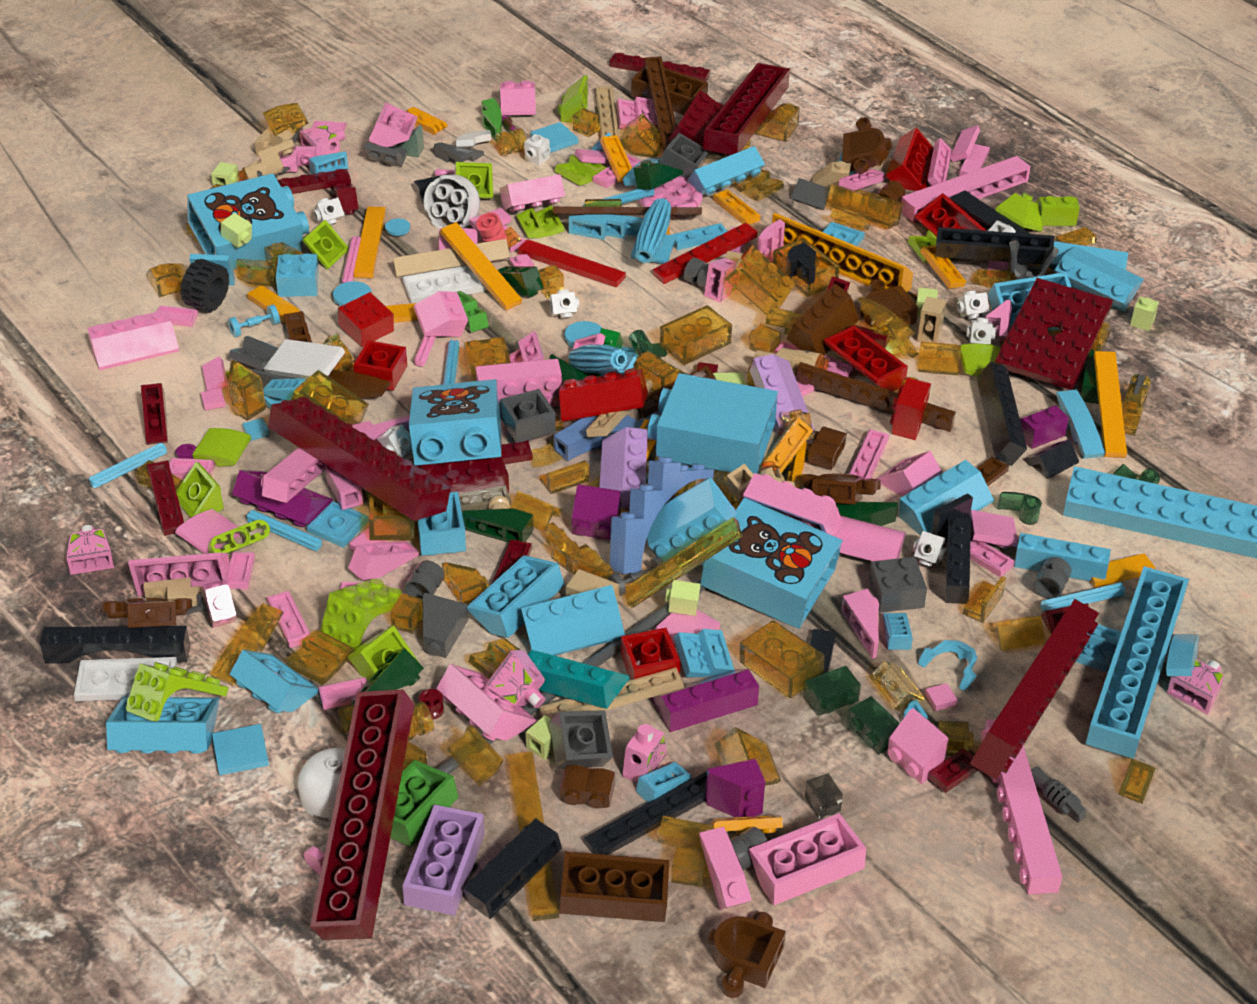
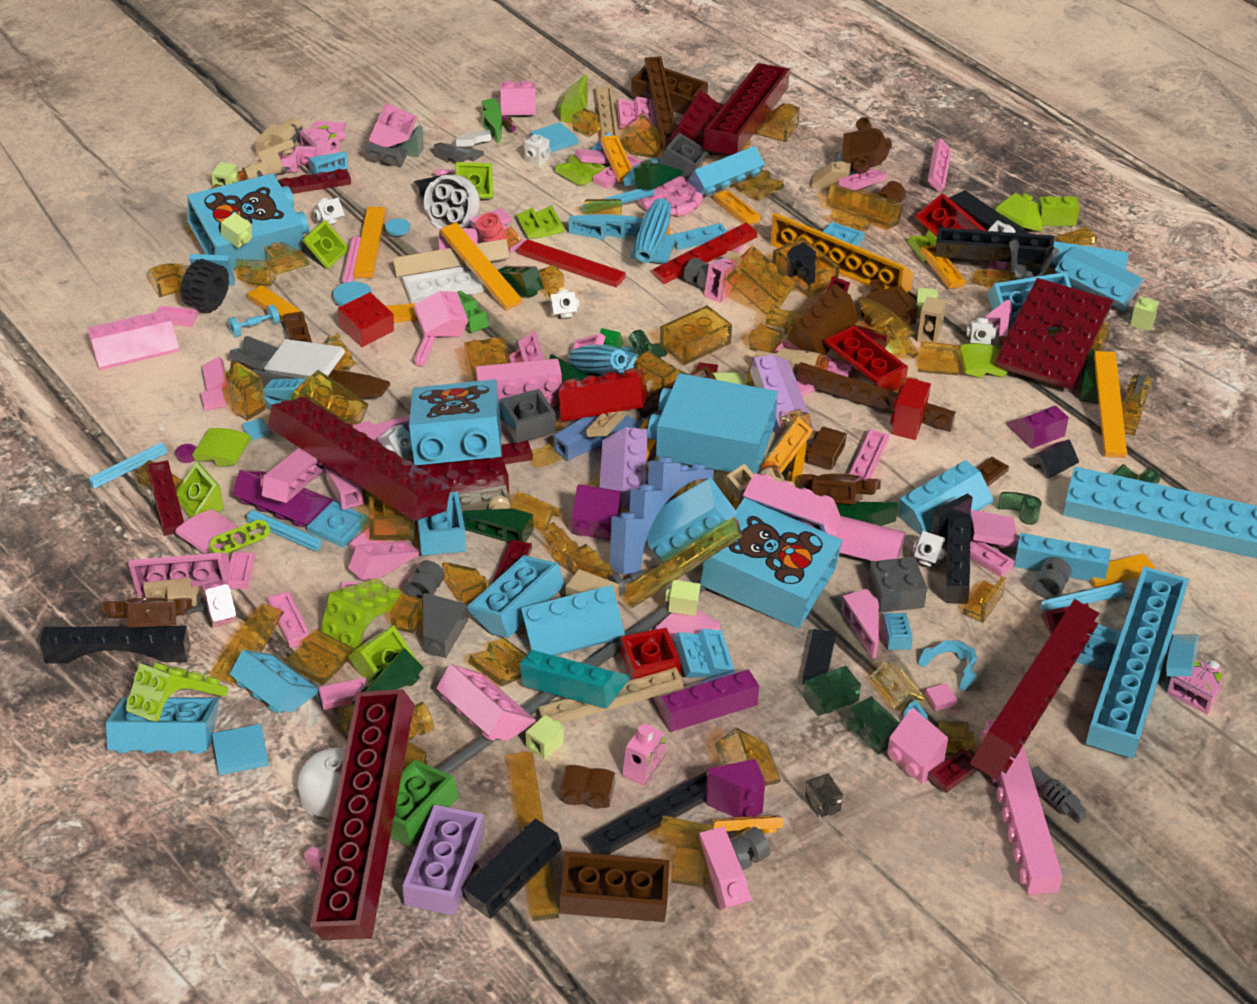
bright pink torso [66,525,114,575] -> none
white tile [74,657,177,701] -> none
dark red slope [141,383,168,445] -> none
bright pink tile [169,458,215,479] -> none
clear yellow slope [263,103,309,136] -> none
medium azure brick [276,253,319,297] -> none
dark red slope [332,183,359,214] -> none
red brick [353,340,408,391] -> none
light orange hinge [406,106,447,135] -> none
dark red wheel [419,689,444,720] -> none
medium azure axle [443,340,460,384] -> none
clear yellow panel [447,725,504,786] -> none
bright pink torso [486,650,545,708] -> none
clear yellow wheel [496,128,526,156] -> none
bright pink brick [499,174,565,212] -> none
bright pink plate [509,254,534,266] -> none
clear yellow panel [540,460,589,494] -> none
dark grey brick [549,710,613,769] -> none
reddish brown tile [553,206,702,216] -> none
medium azure tile [565,321,602,348] -> none
dark red plate [609,53,710,82] -> none
medium azure slope [636,762,692,803] -> none
reddish brown piece [707,912,786,998] -> none
clear yellow brick [740,620,824,699] -> none
bright pink slope [749,813,866,905] -> none
bright pink slope [756,220,785,270] -> none
dark grey panel [791,178,836,210] -> none
bright pink slope [877,451,943,497] -> none
red slope [886,127,934,191] -> none
bright pink brick [900,156,1031,223] -> none
bright pink tile [950,125,980,162] -> none
white brick [957,291,990,320] -> none
bright pink tile [959,144,990,176] -> none
black brick [976,361,1027,466] -> none
clear yellow panel [989,616,1045,650] -> none
medium azure slope [1056,390,1105,459] -> none
clear yellow slope [1119,758,1159,804] -> none

